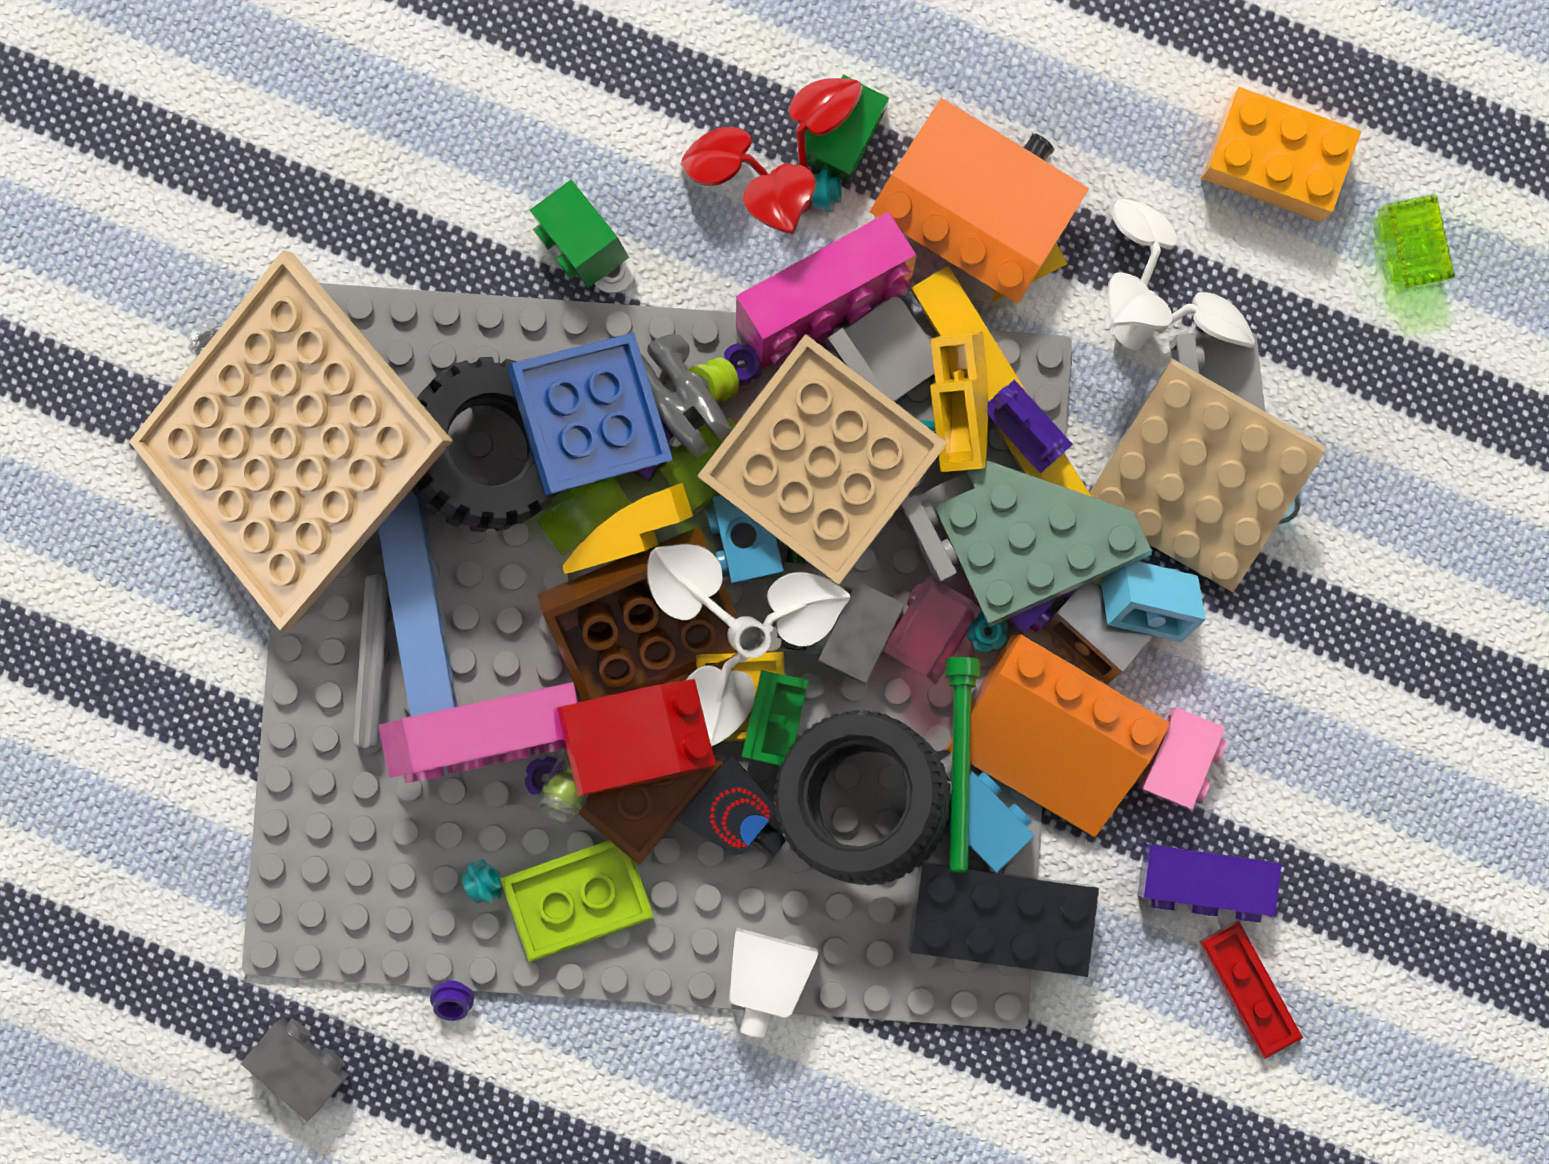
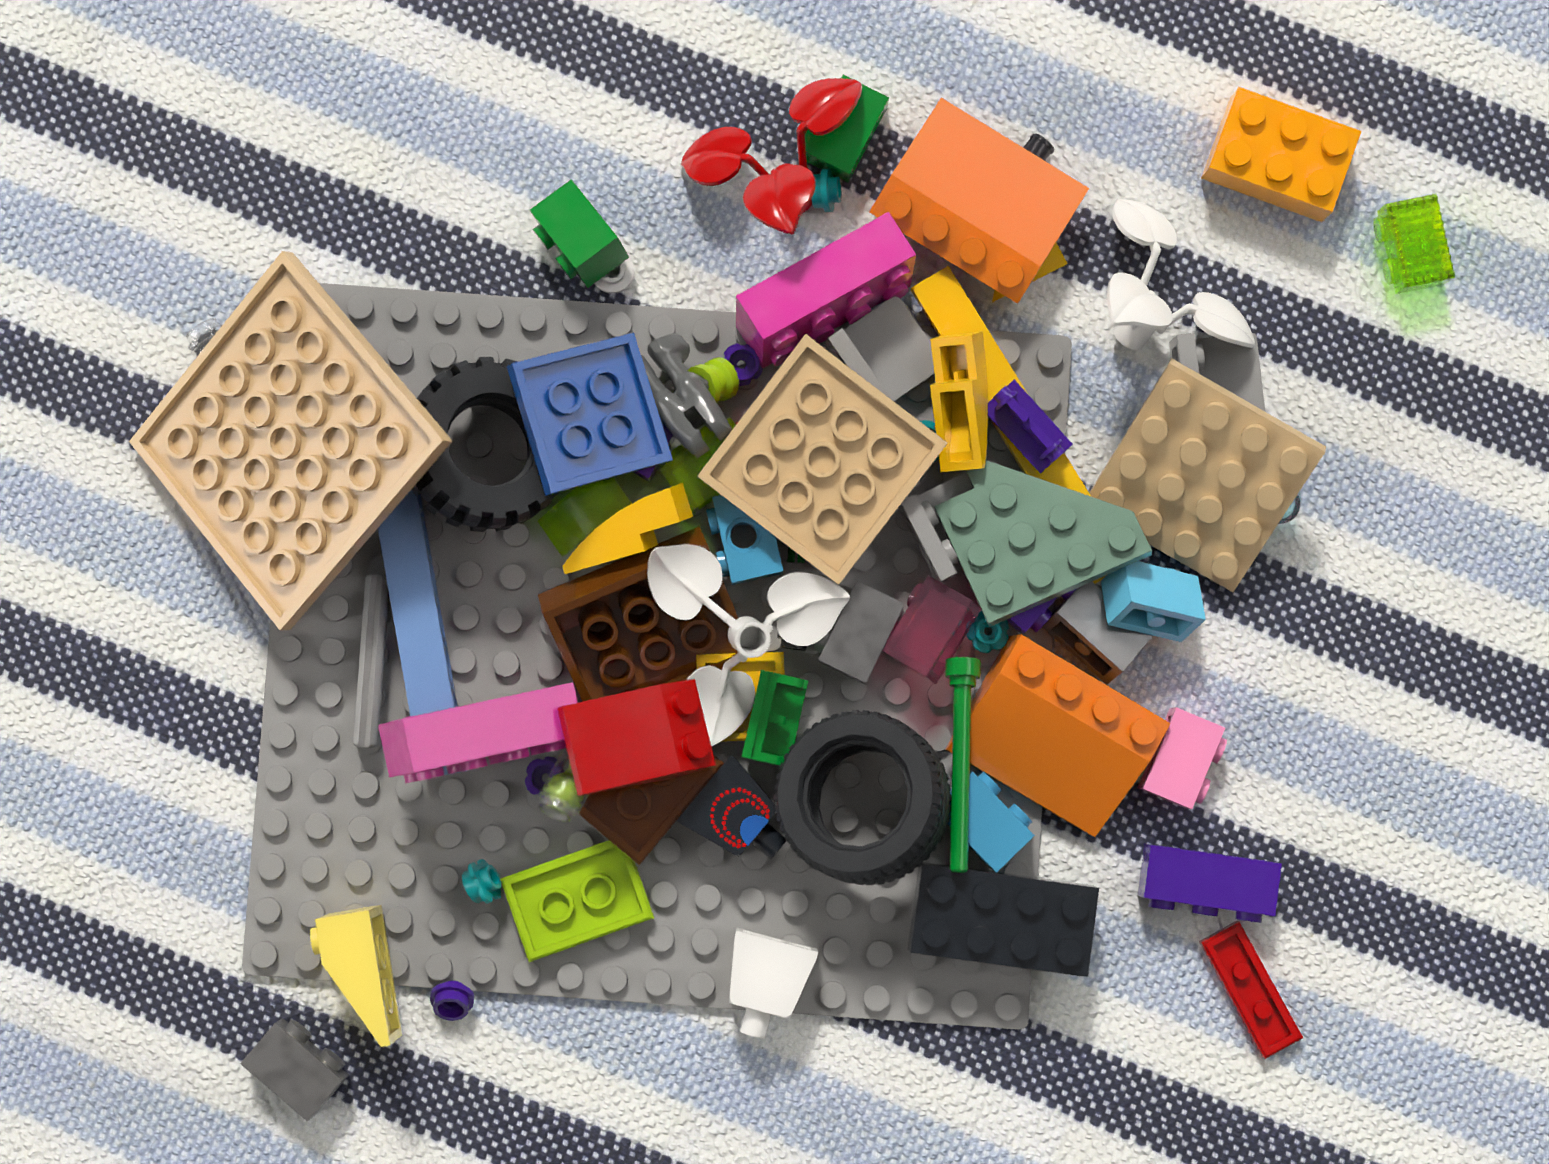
none -> light yellow slope [310,905,402,1047]

